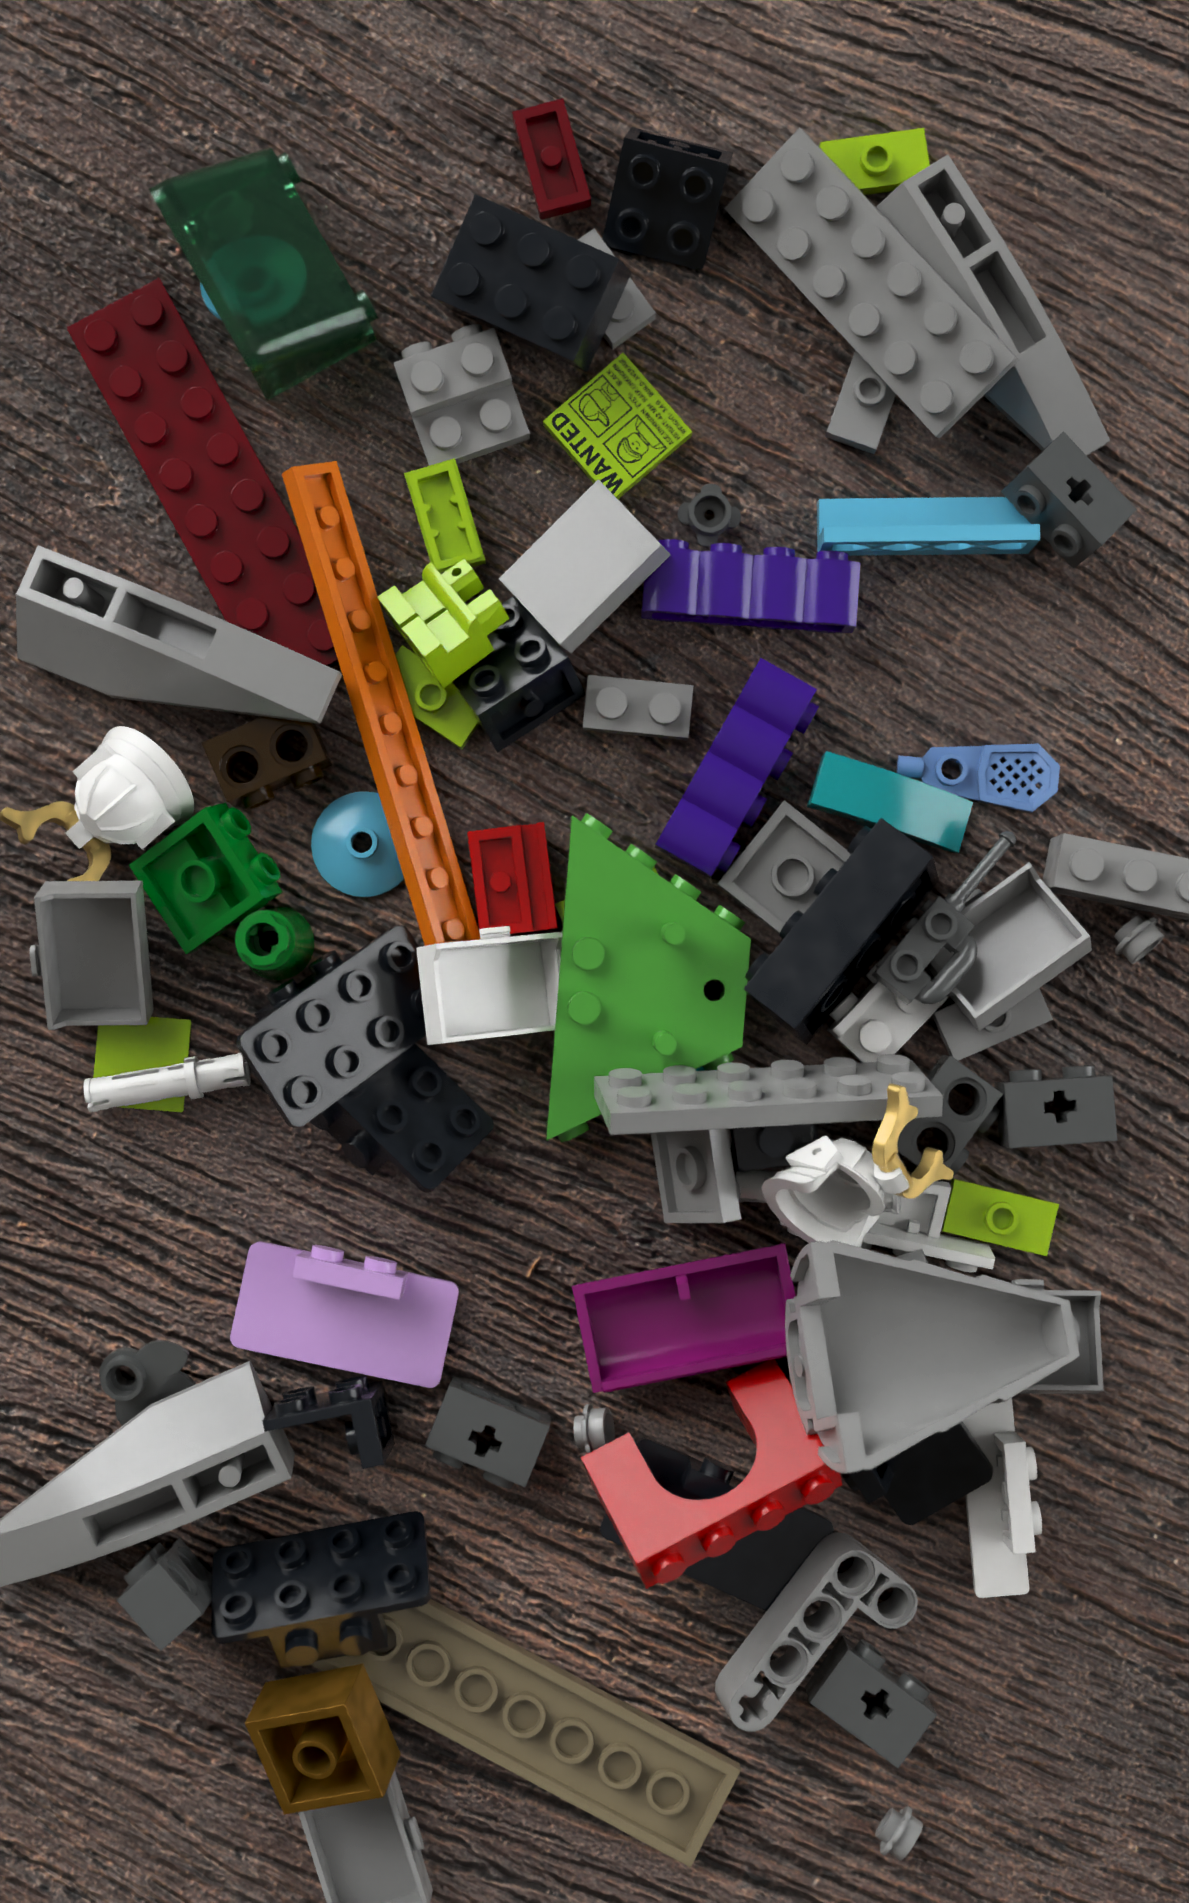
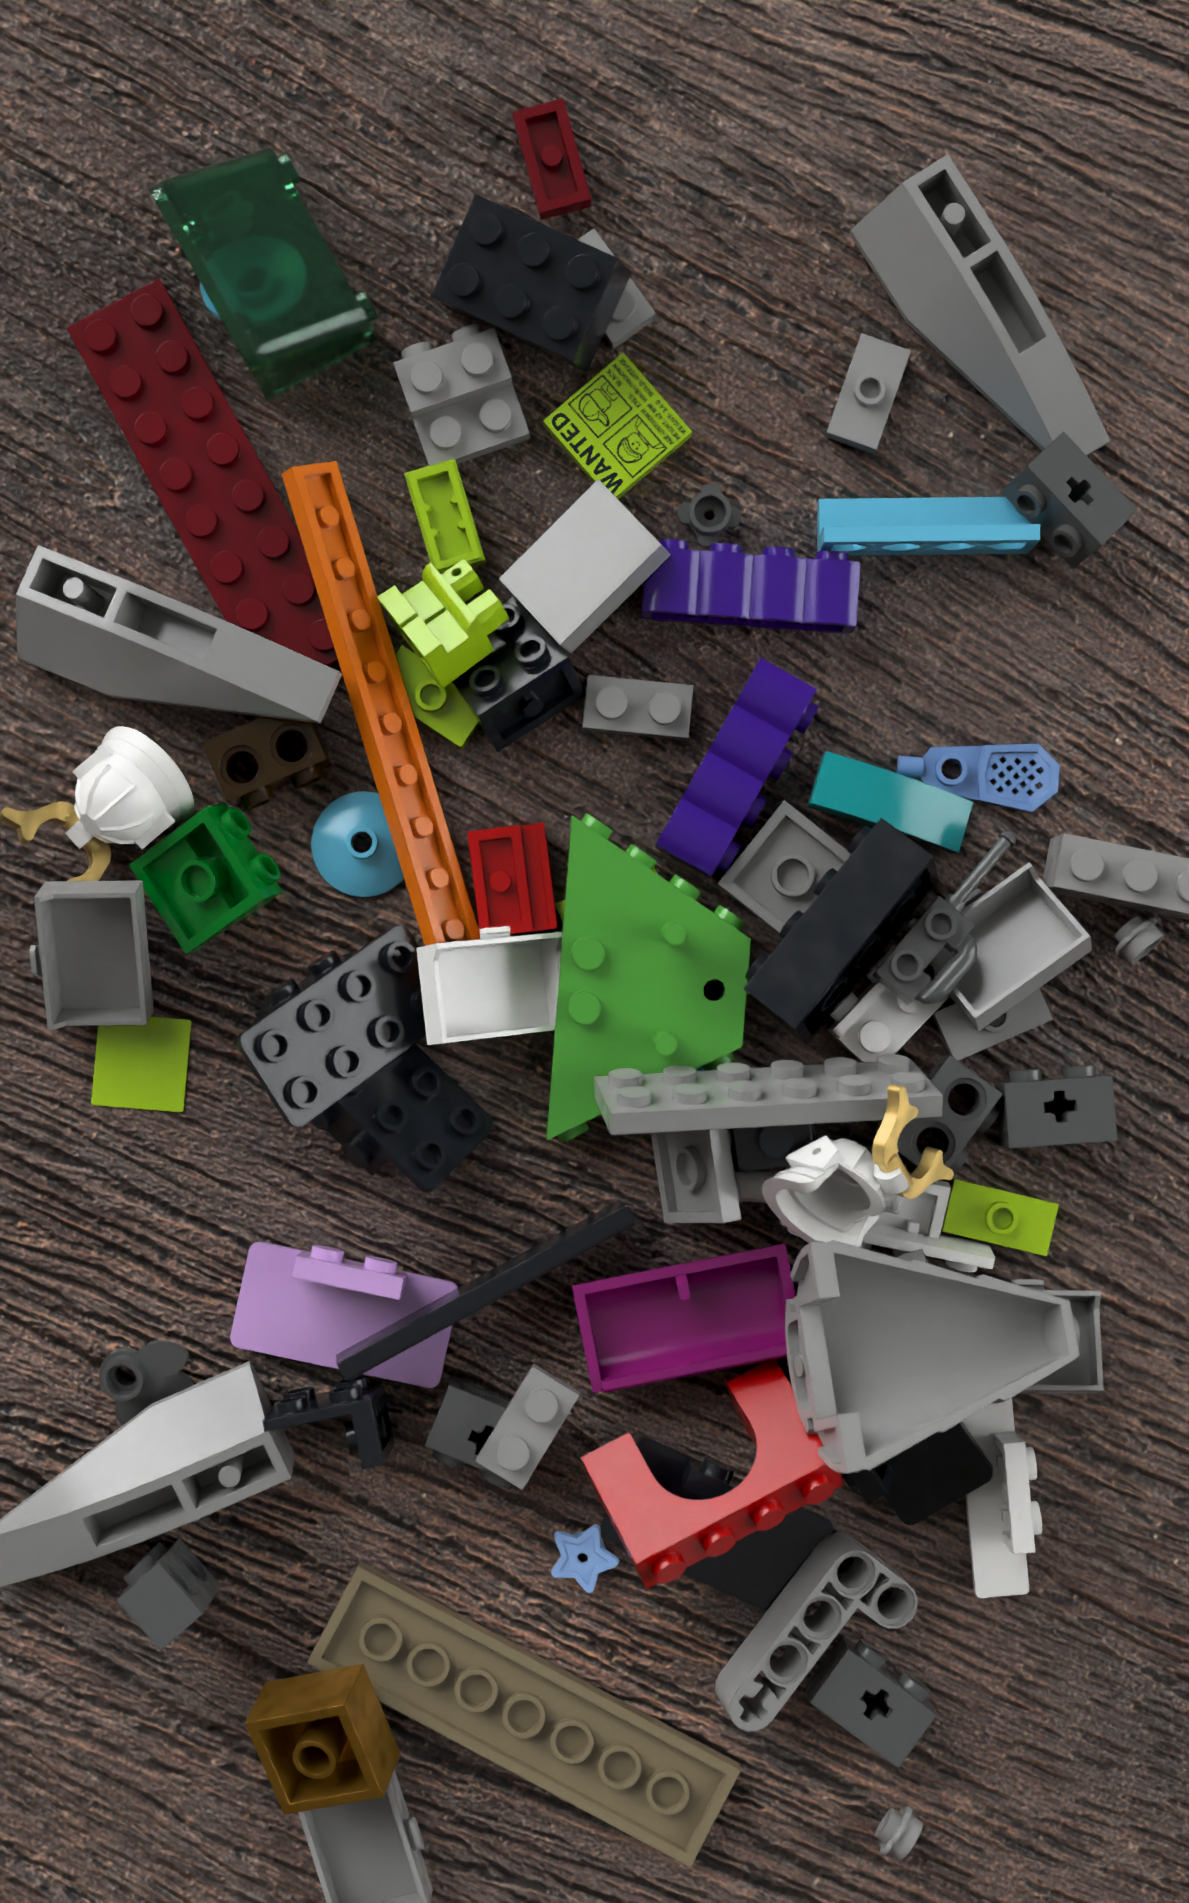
white pin [83,1052,250,1113] -> none
black bracket [211,1511,431,1668] -> none
green plant [235,906,314,980] -> none
light grey plate [573,1404,615,1454] -> none
black bracket [602,127,733,270] -> none
light grey plate [724,127,1019,438] -> none
lime plate [819,128,930,195] -> none
none -> black tile [336,1200,636,1381]
none -> light grey plate [475,1363,580,1490]
none -> light blue plate [551,1524,620,1593]

